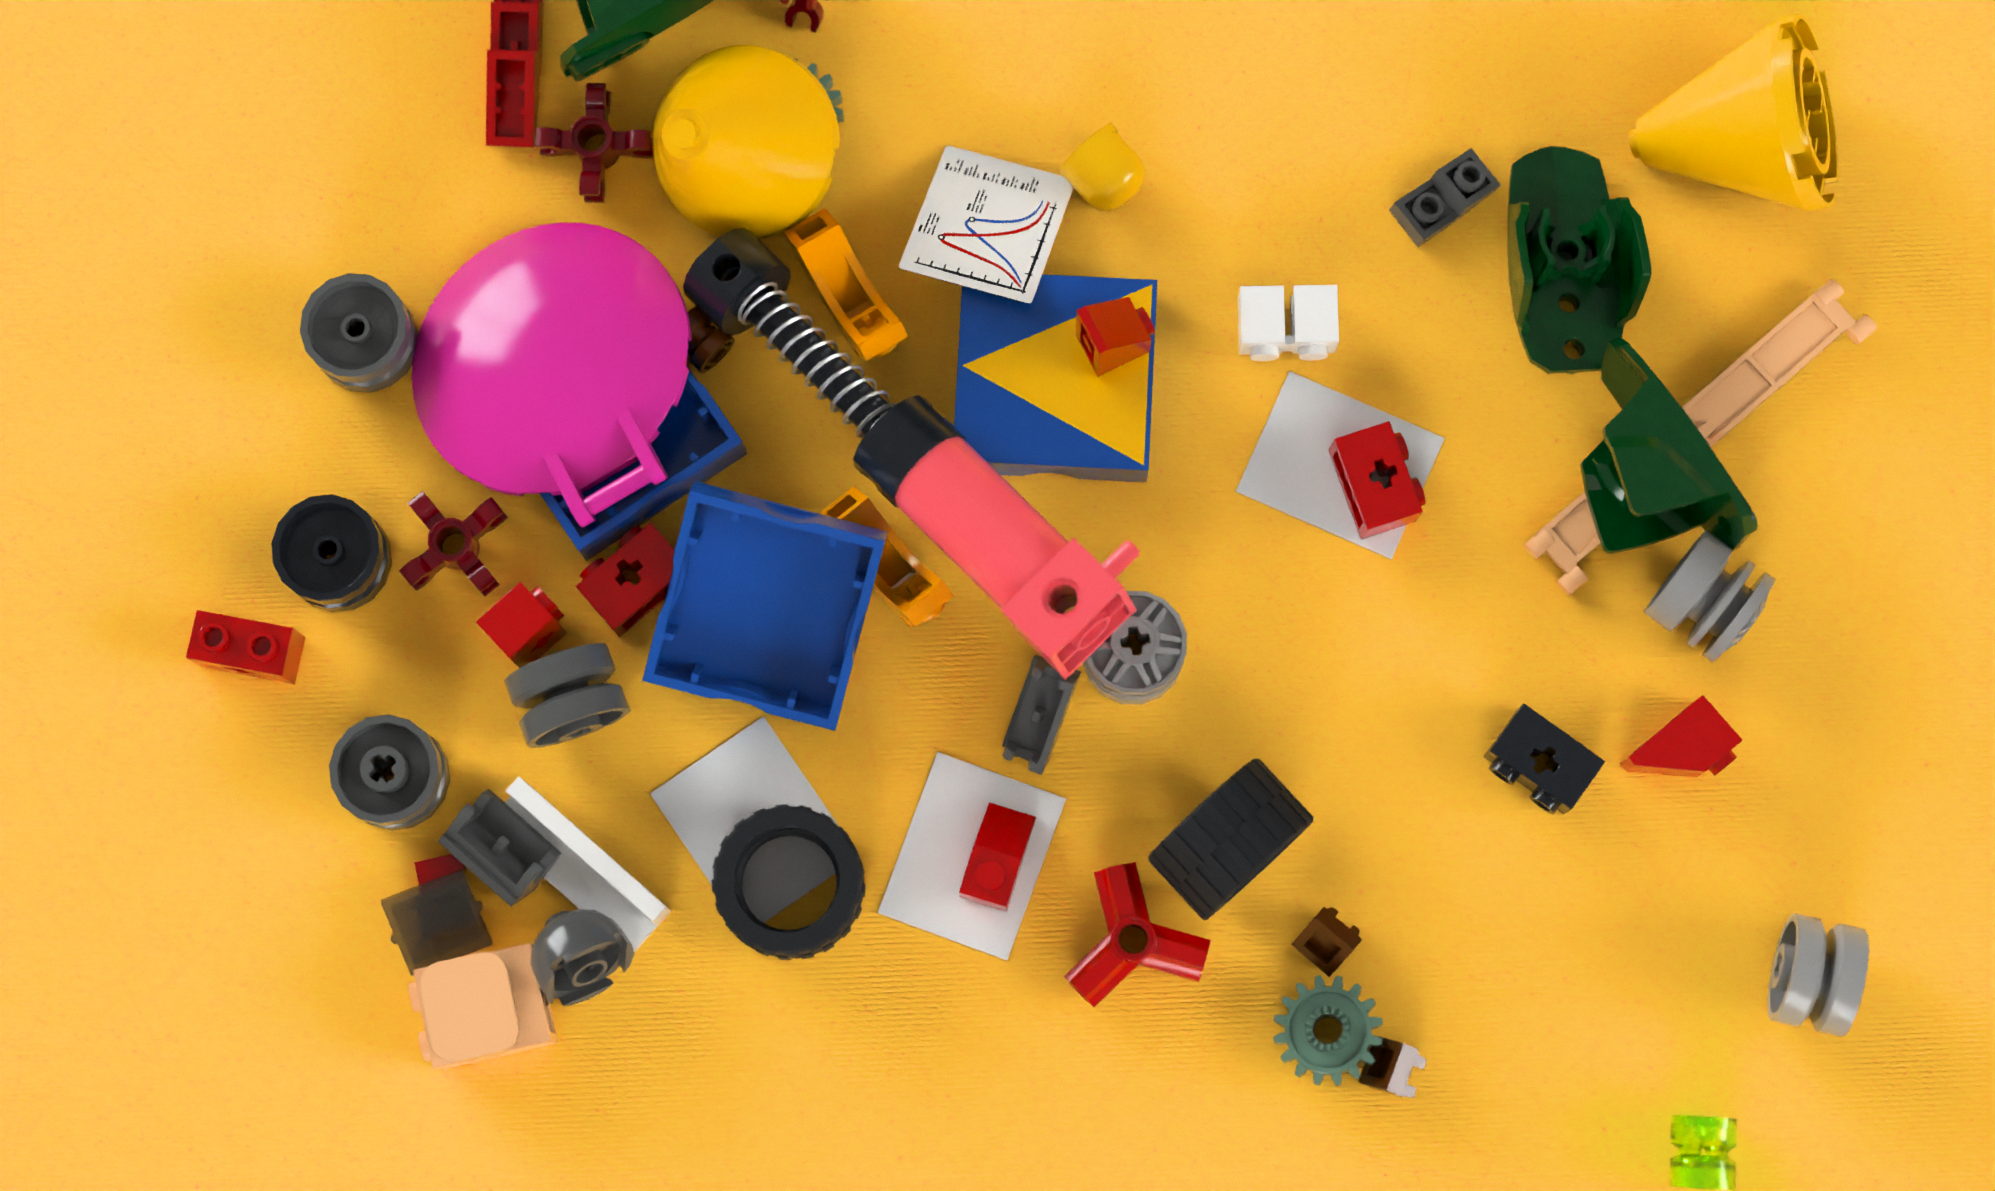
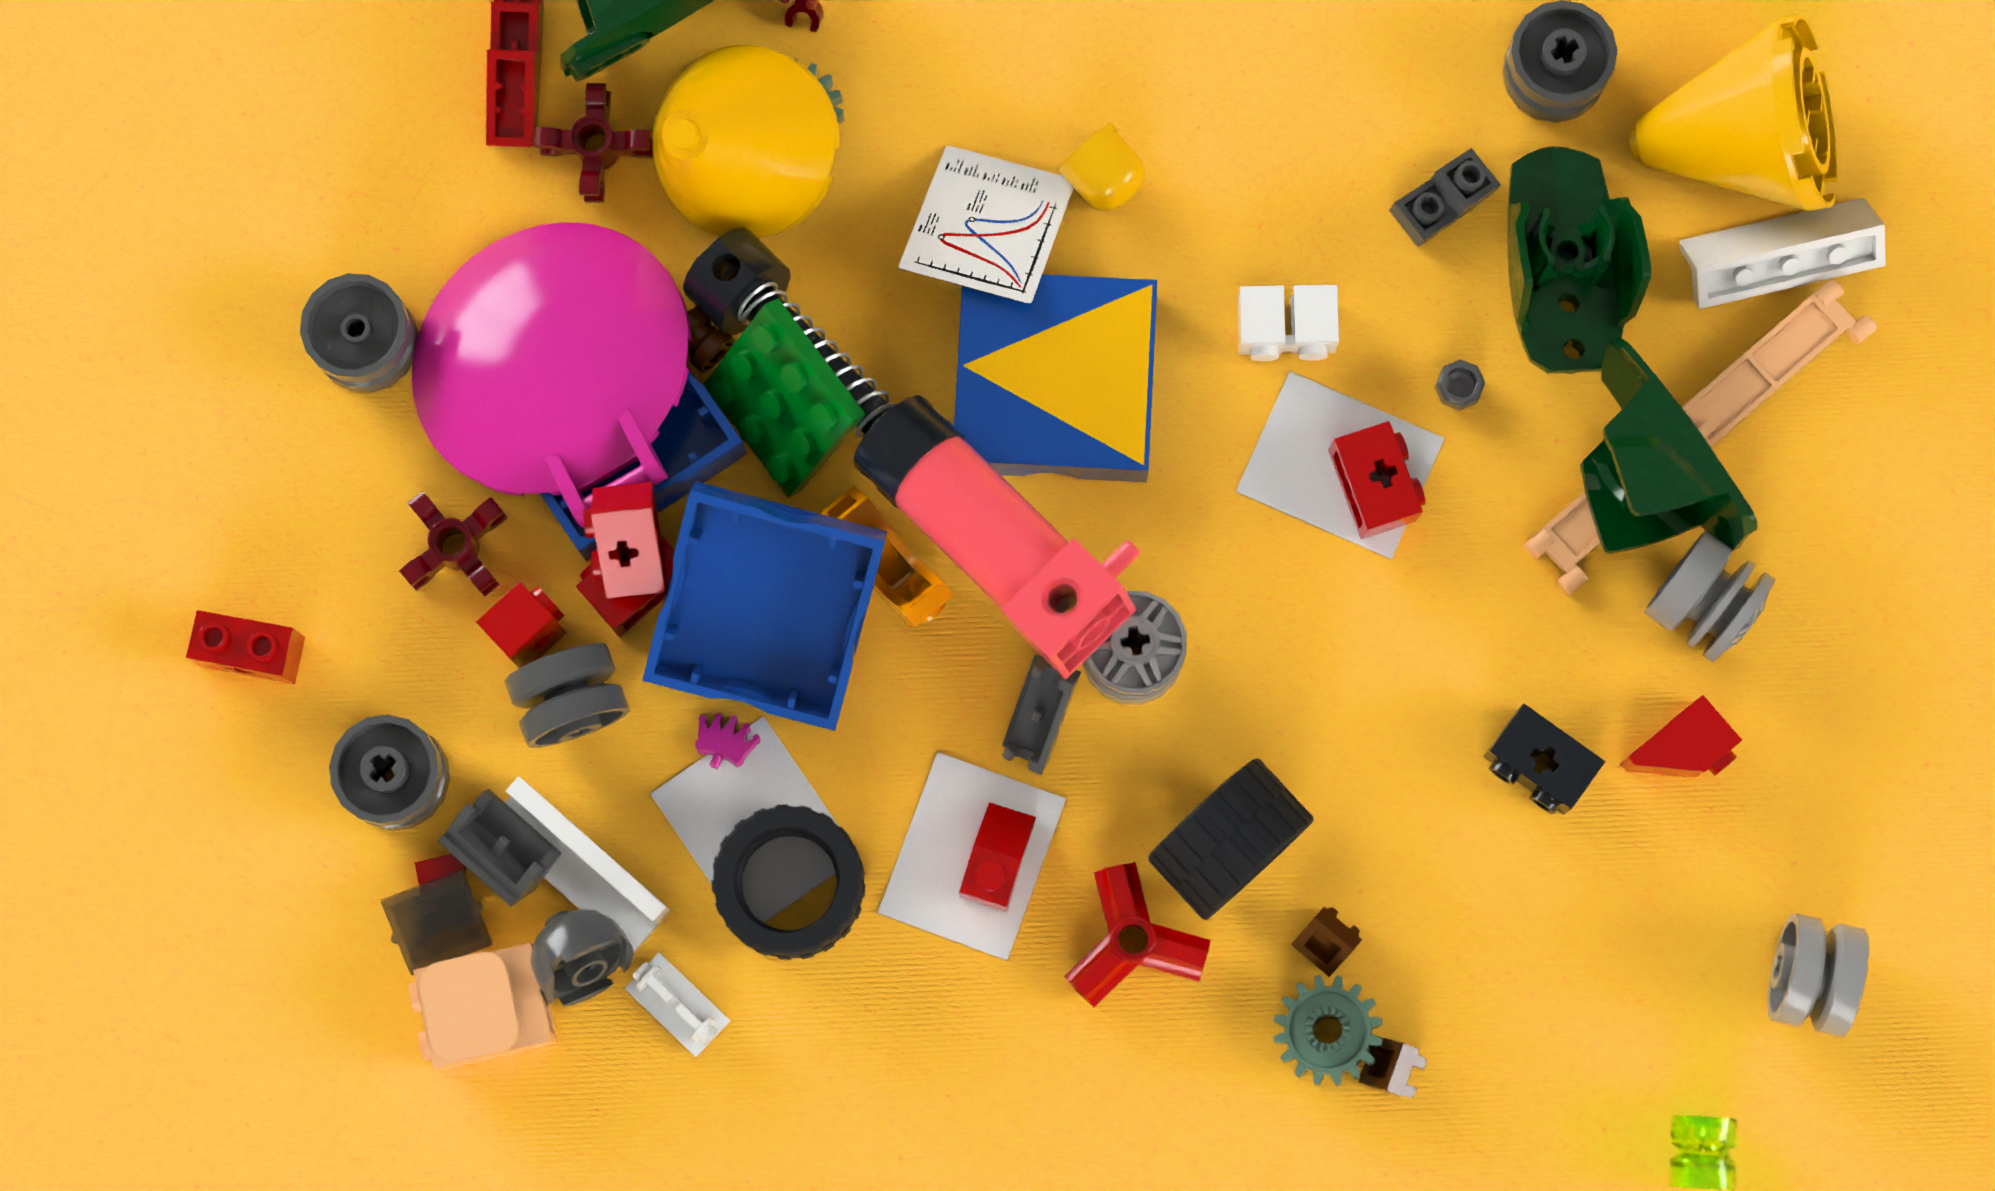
black wheel [271,494,392,612] -> none
light orange arch [784,208,909,361] -> none
red slope [1075,297,1155,377] -> none
none -> brick [583,482,666,599]
none -> white hinge [624,952,731,1057]
none -> dark pink piece [695,713,761,769]
none -> green plate [703,298,866,498]
none -> flat silver tile [1435,359,1485,411]
none -> dark grey wheel [1502,0,1618,123]
none -> white panel [1680,198,1886,309]

